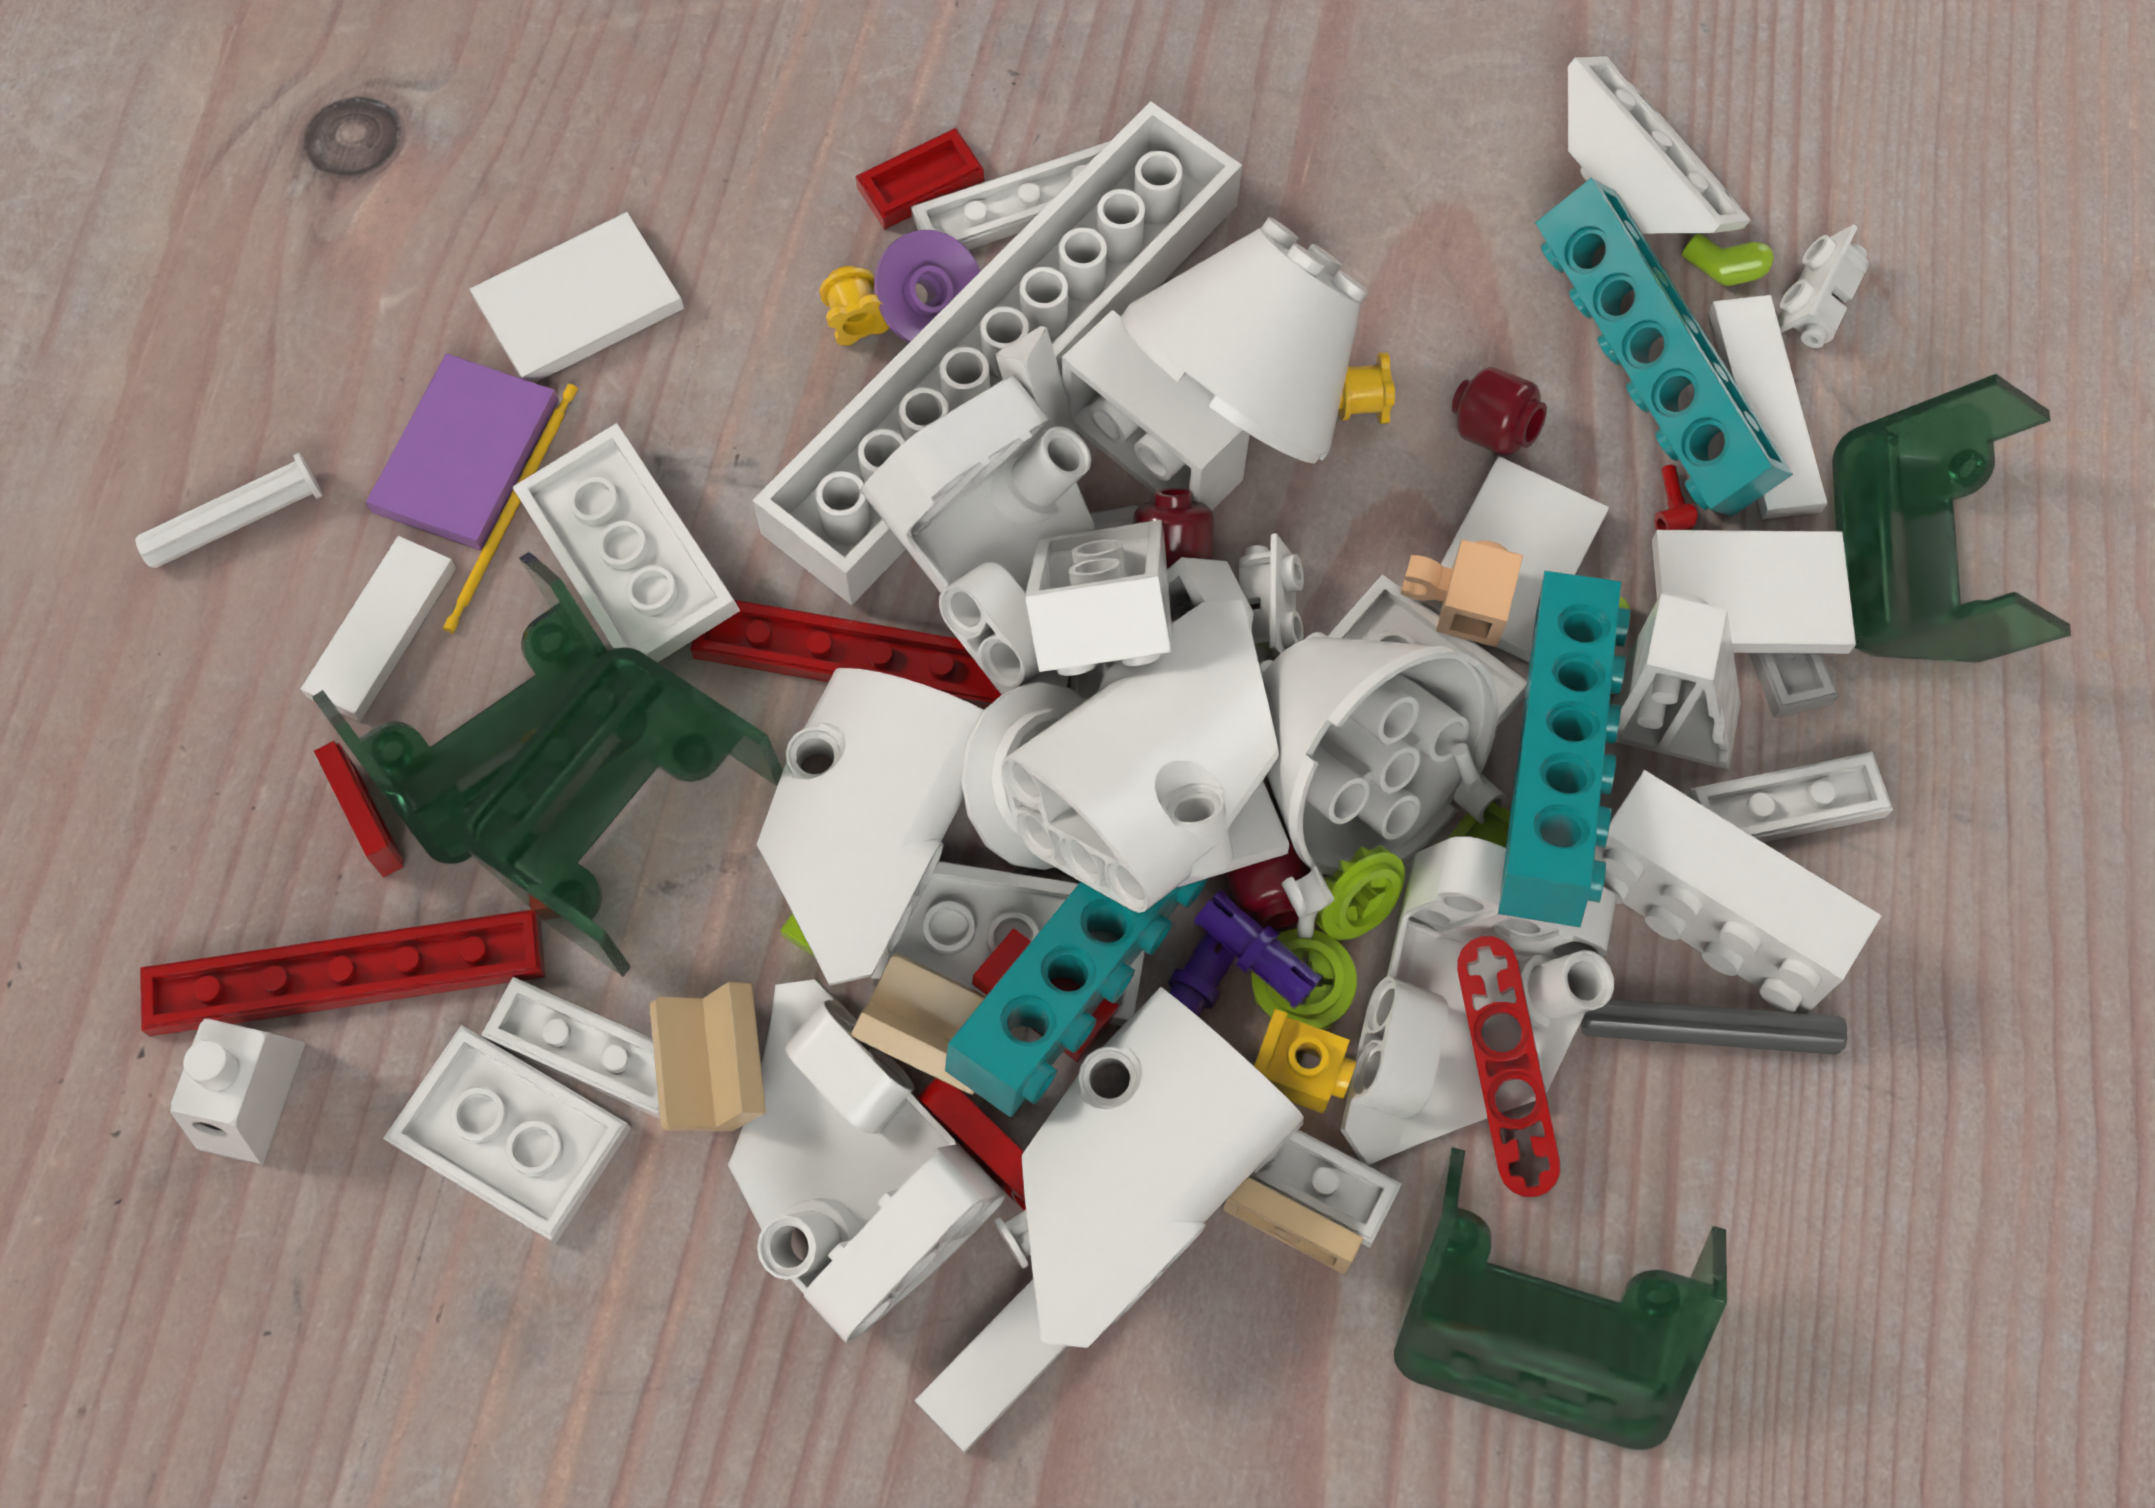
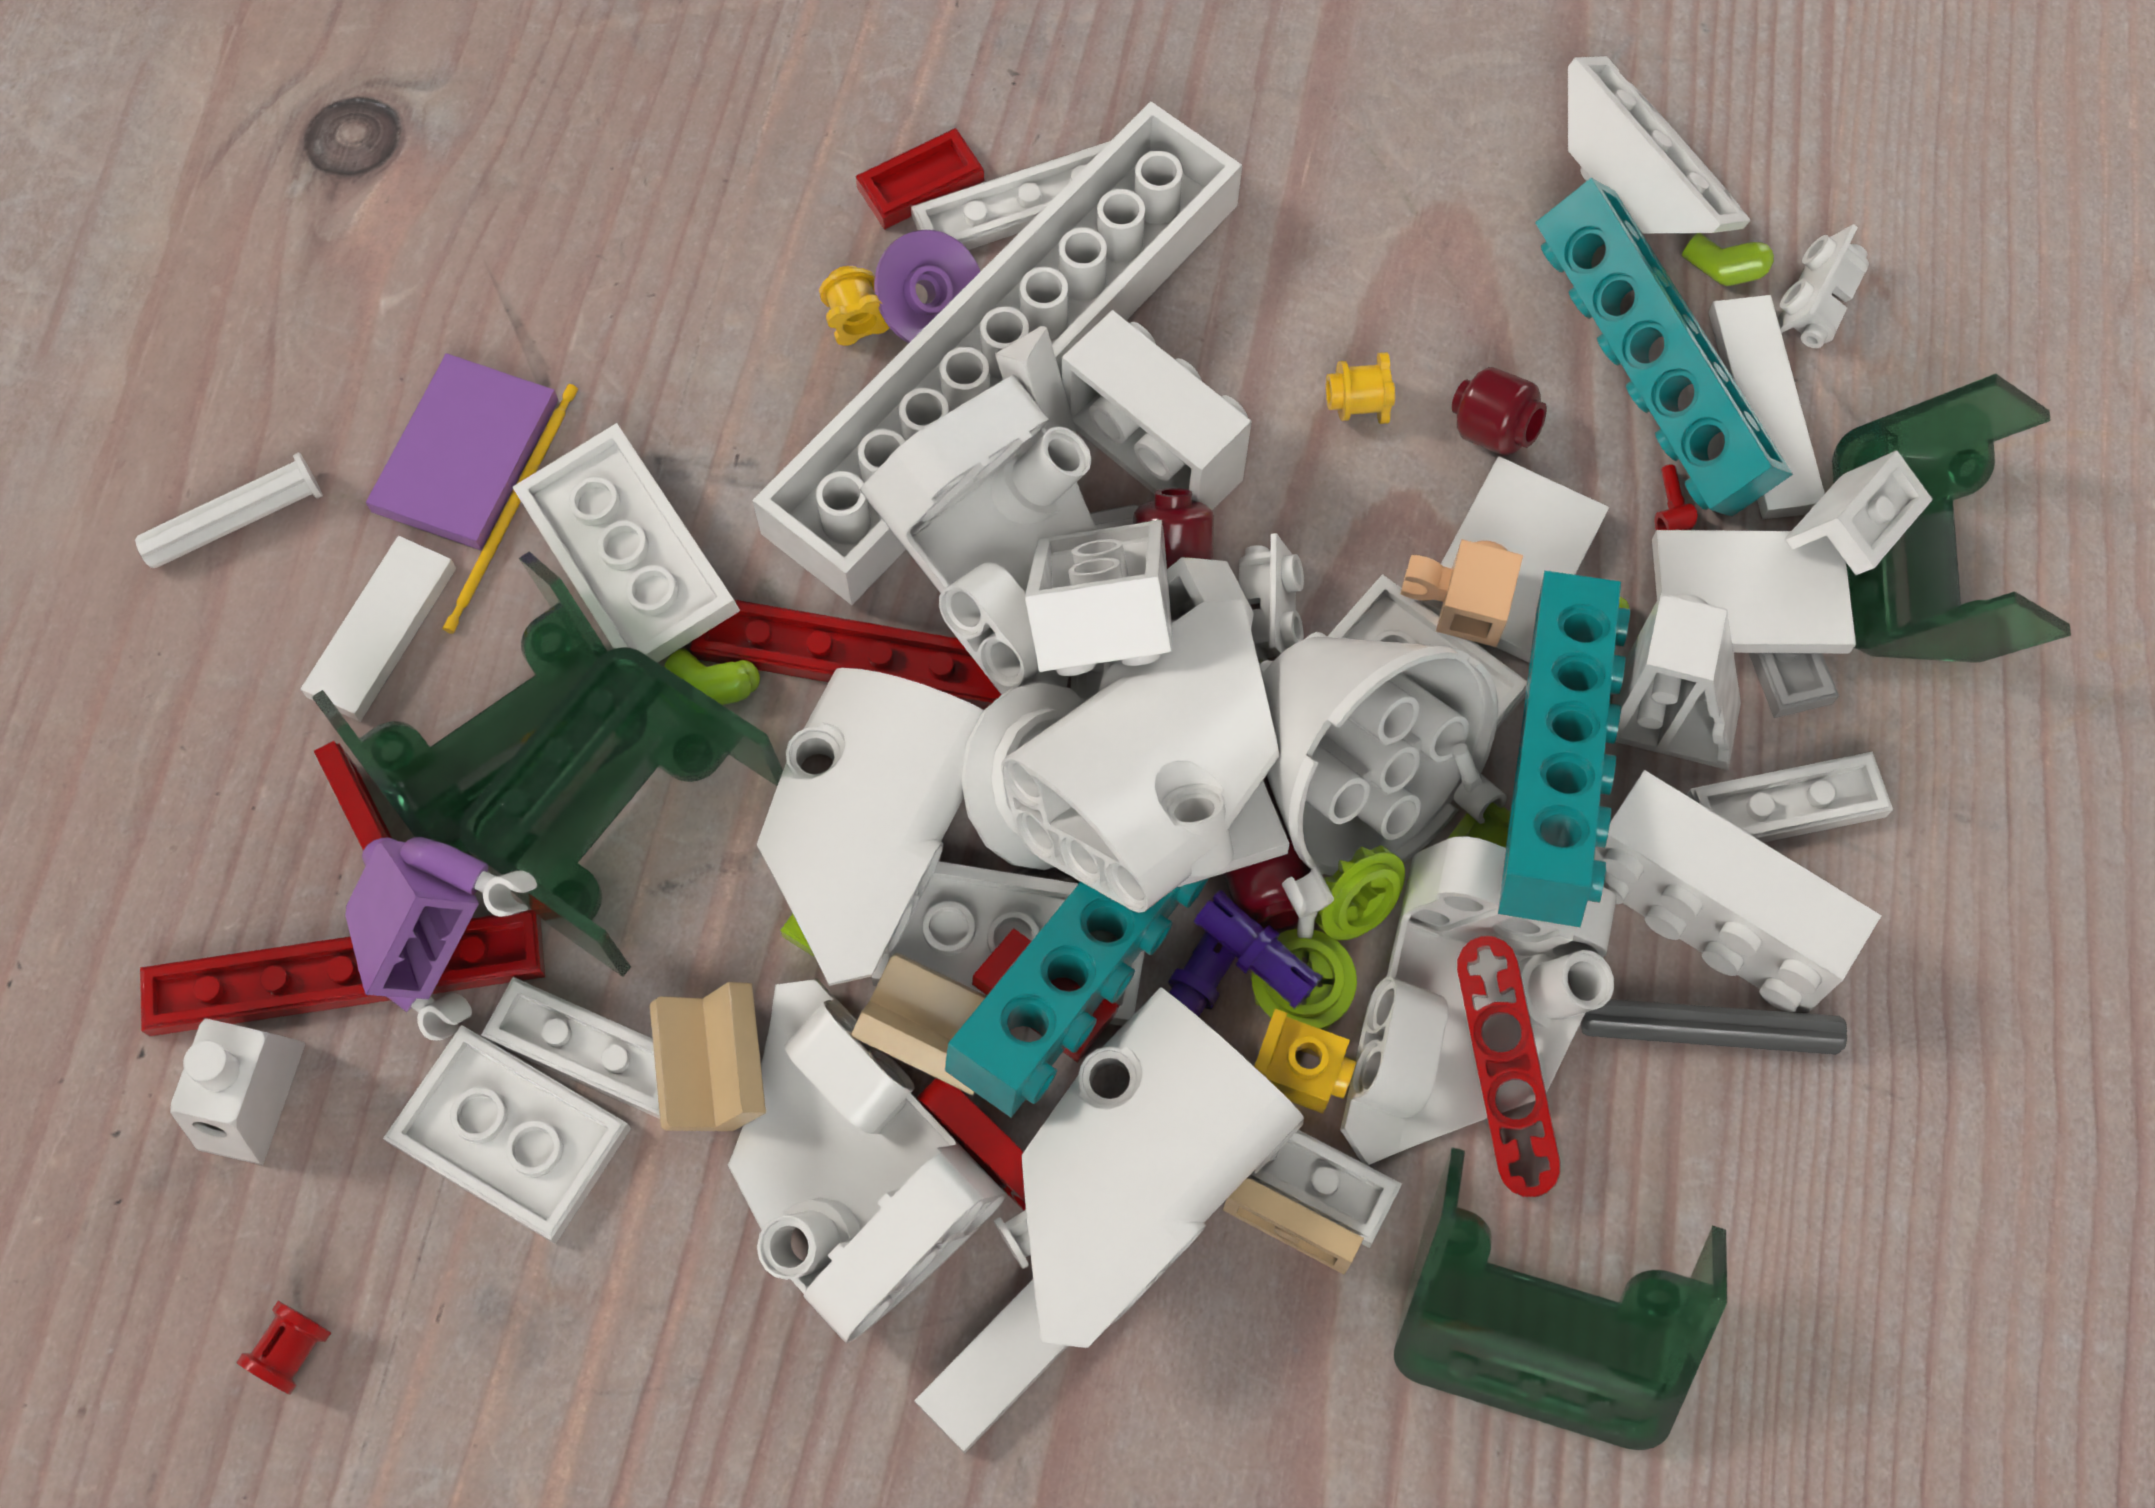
white tile [470,212,684,383] -> none
white cone [1121,217,1368,464] -> none
none -> red bush [236,1300,331,1395]
none -> medium lavender torso [345,837,537,1041]
none -> lime arm [664,648,760,707]
none -> white panel [1785,450,1933,575]

